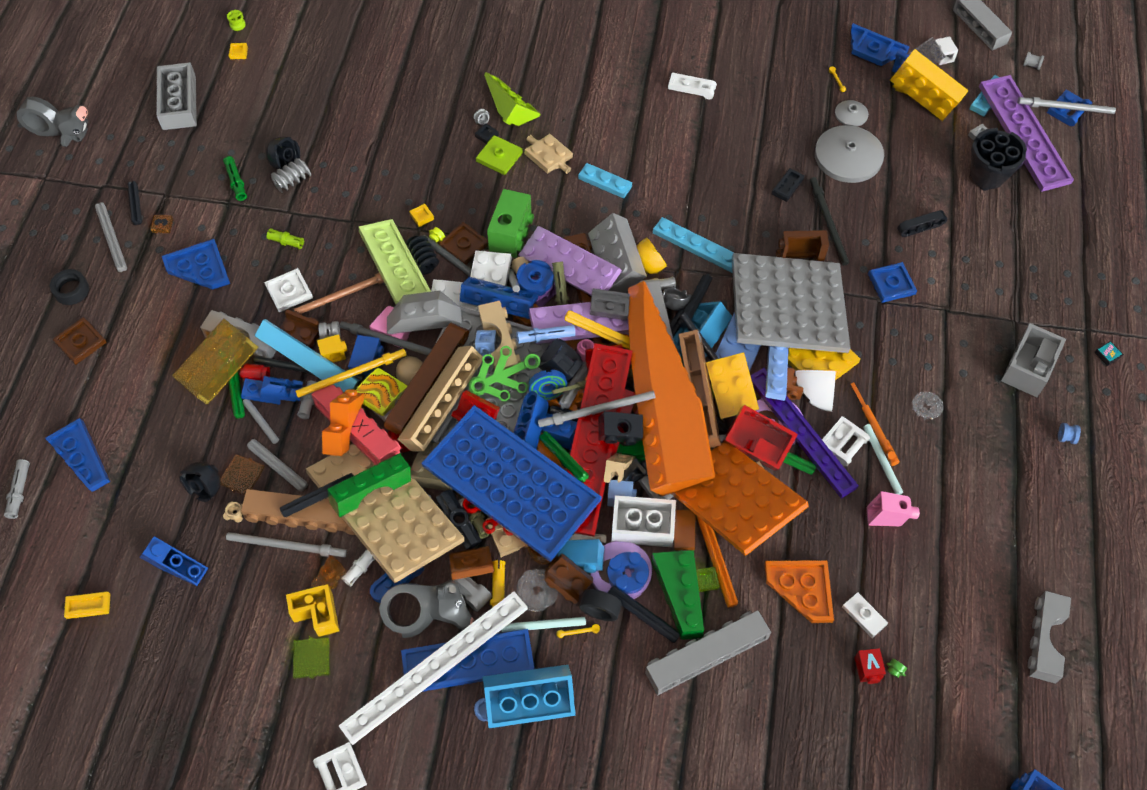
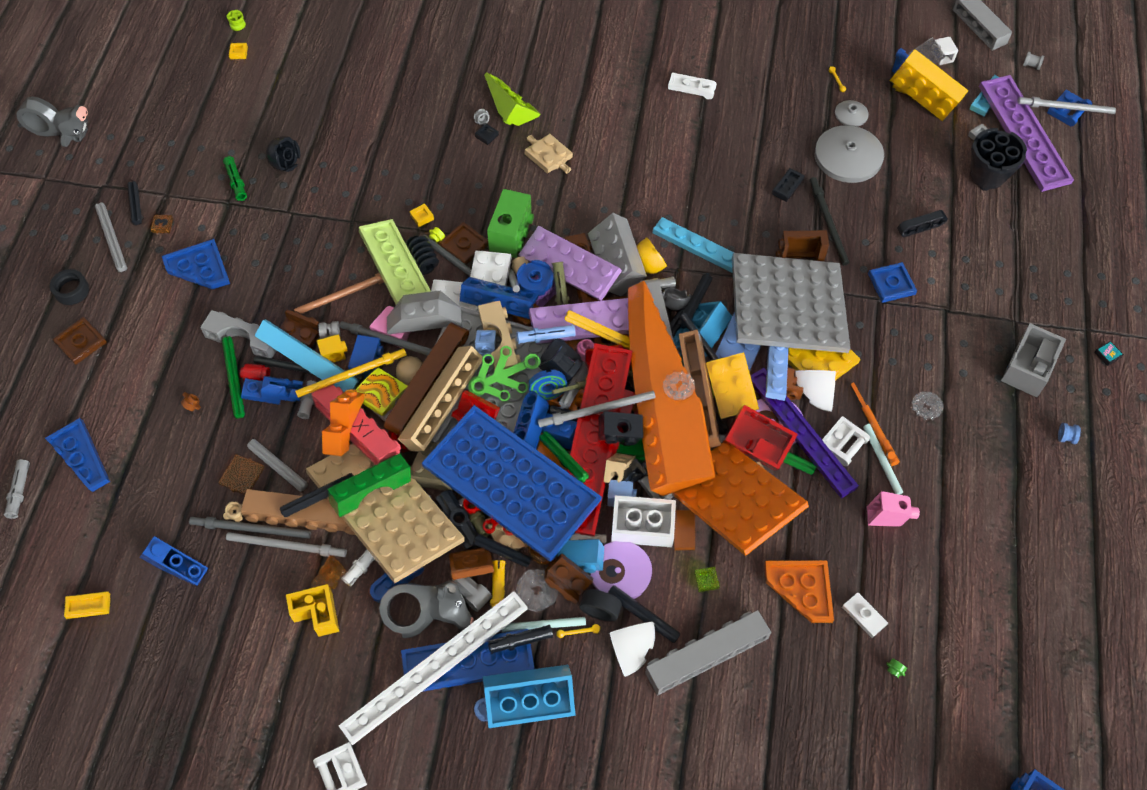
light grey brick [157,62,197,130] -> none
clear yellow brick [172,318,258,405] -> none
black cylinder [179,462,221,502] -> none
light grey bar [242,399,279,444] -> none
white plate [264,268,313,313] -> none
lime pin [267,228,304,249] -> none
light grey piece [271,158,311,193] -> none
clear neon green piece [293,637,330,679] -> none
lime plate [476,135,523,175] -> none
medium azure plate [578,163,632,198] -> none
flat silver plate [590,288,630,320] -> none
blue plate [607,552,649,594] -> none
green wedge [651,550,704,640] -> none
orange axle [696,515,738,608] -> none
blue wing [851,23,910,66] -> none
red brick [855,648,886,684] -> none
light grey arch [1028,591,1071,684] -> none
none -> dark orange plate [181,392,201,411]
none -> dark grey bar [189,516,311,539]
none -> black axle [473,534,531,567]
none -> black pin [487,624,553,654]
none -> white brick [610,622,655,677]
none -> clear gear [663,370,695,400]

